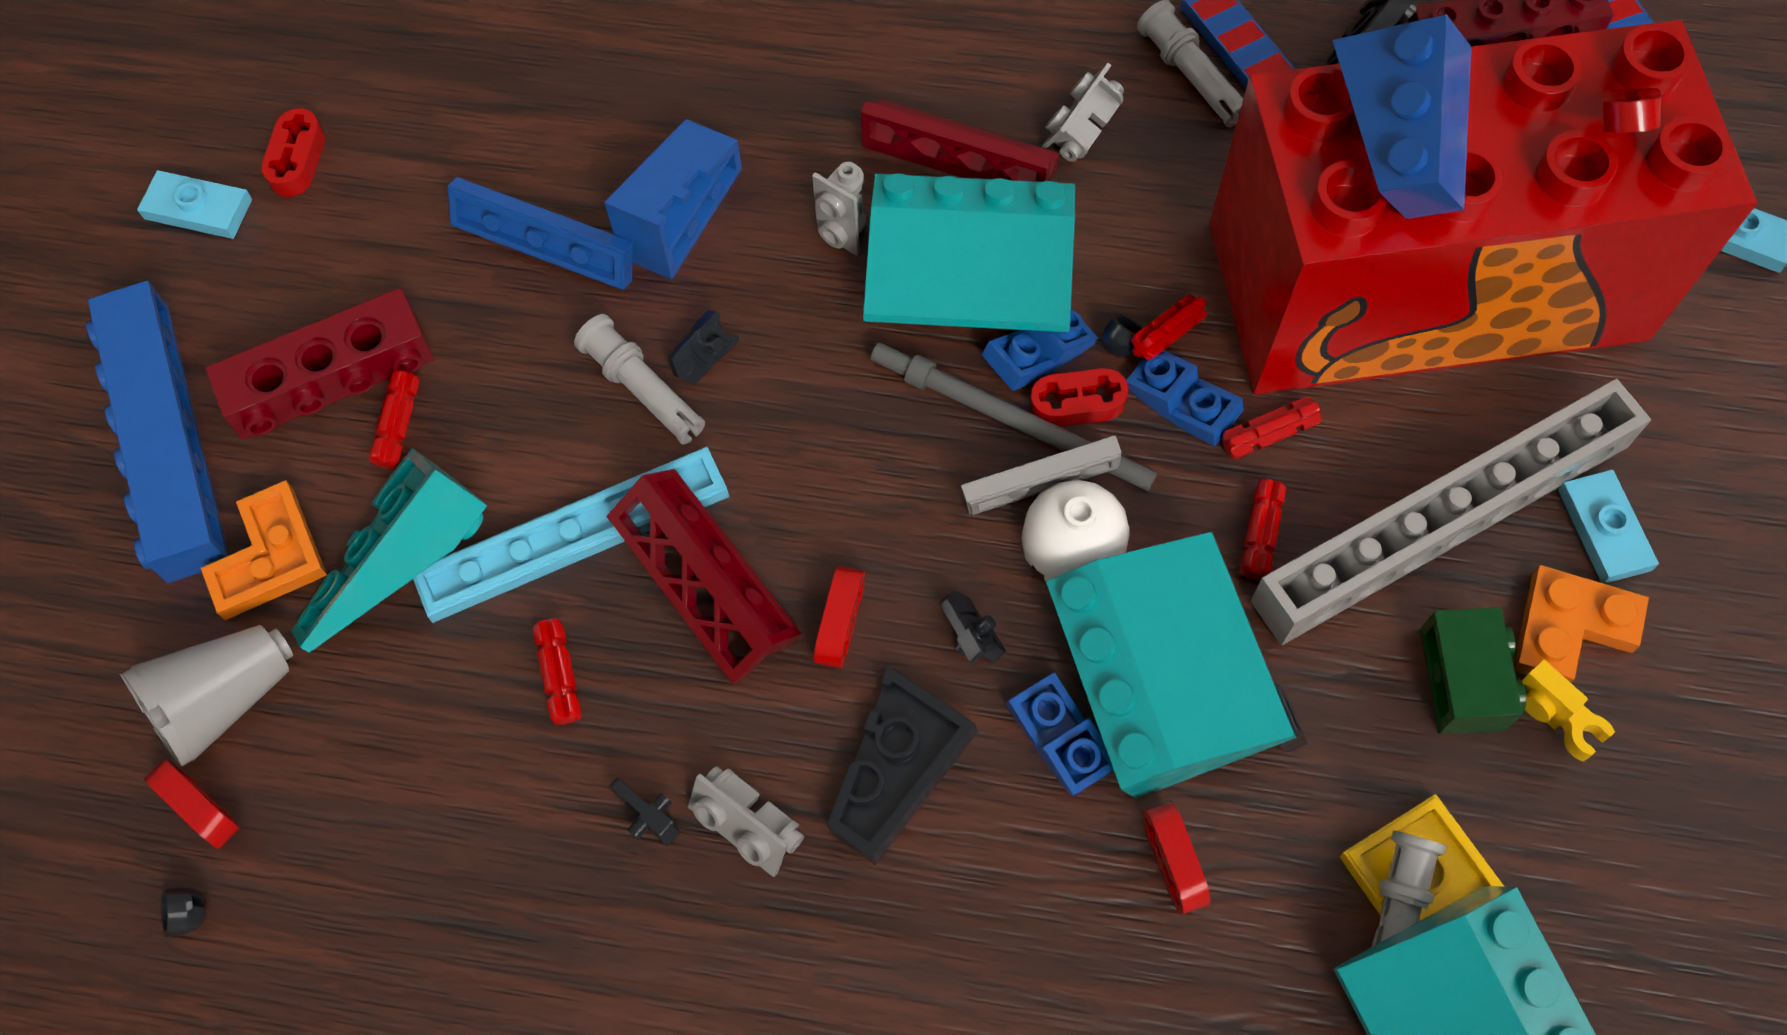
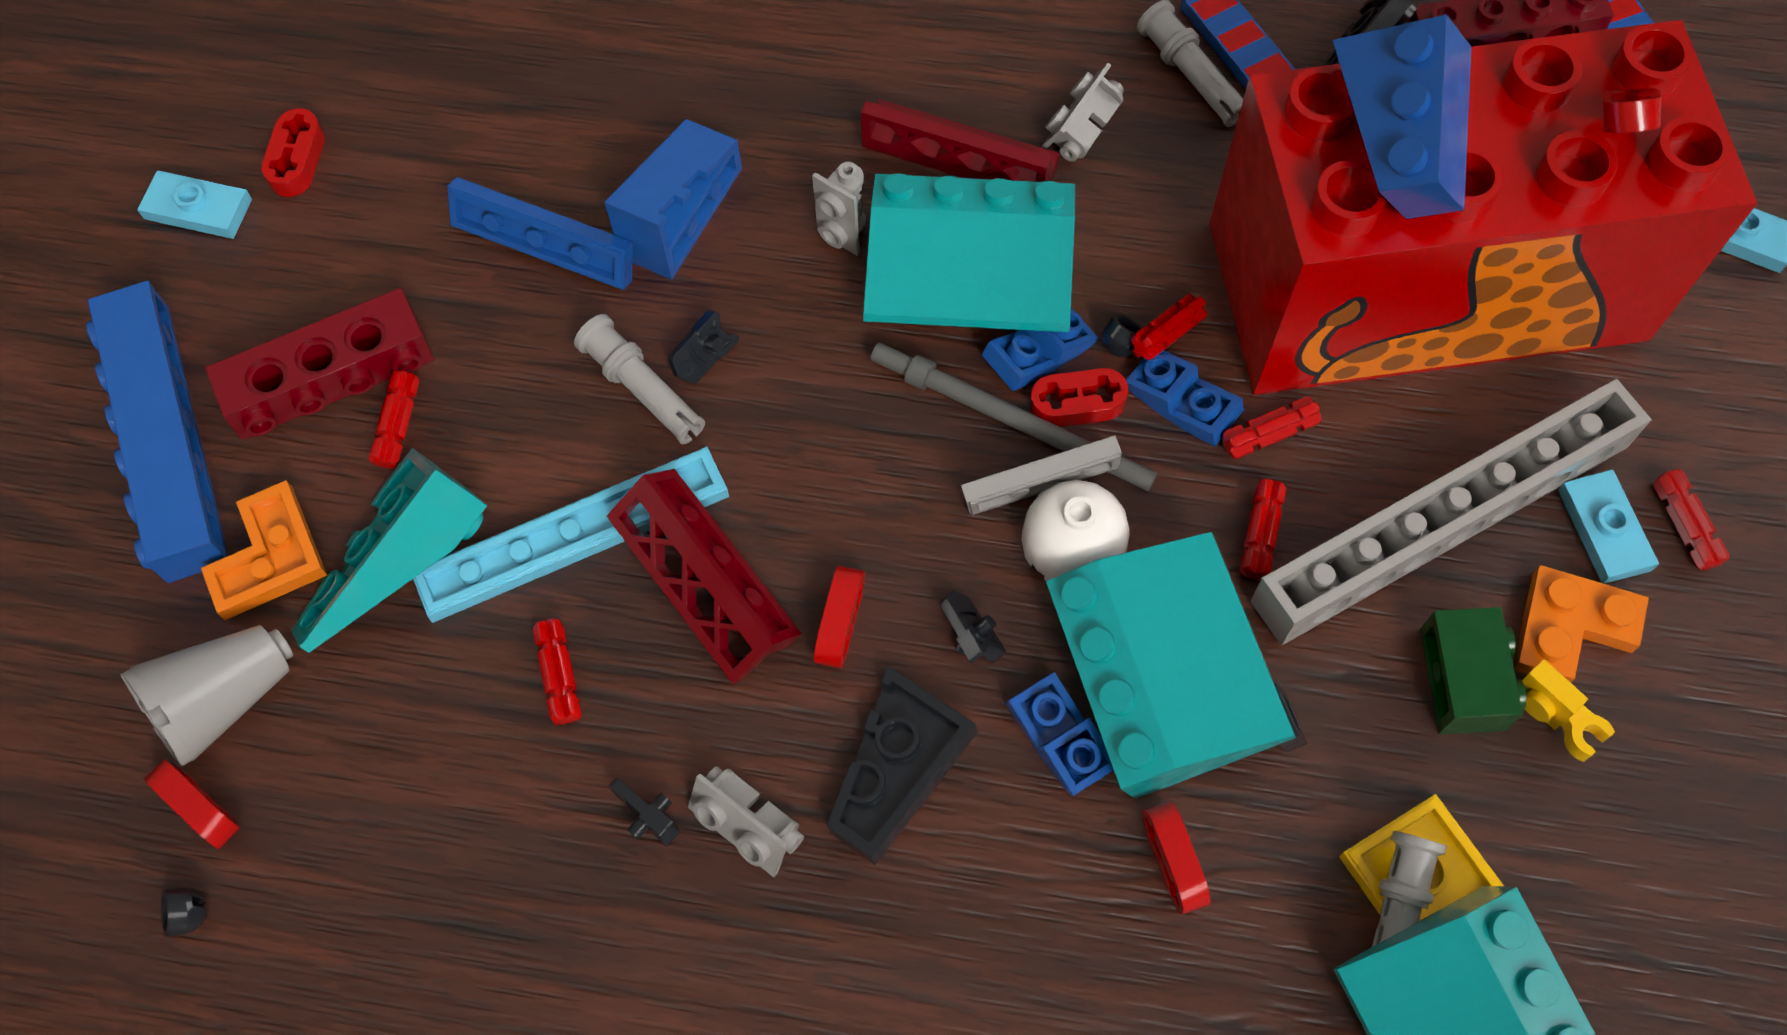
none -> red axle [1653,469,1730,571]

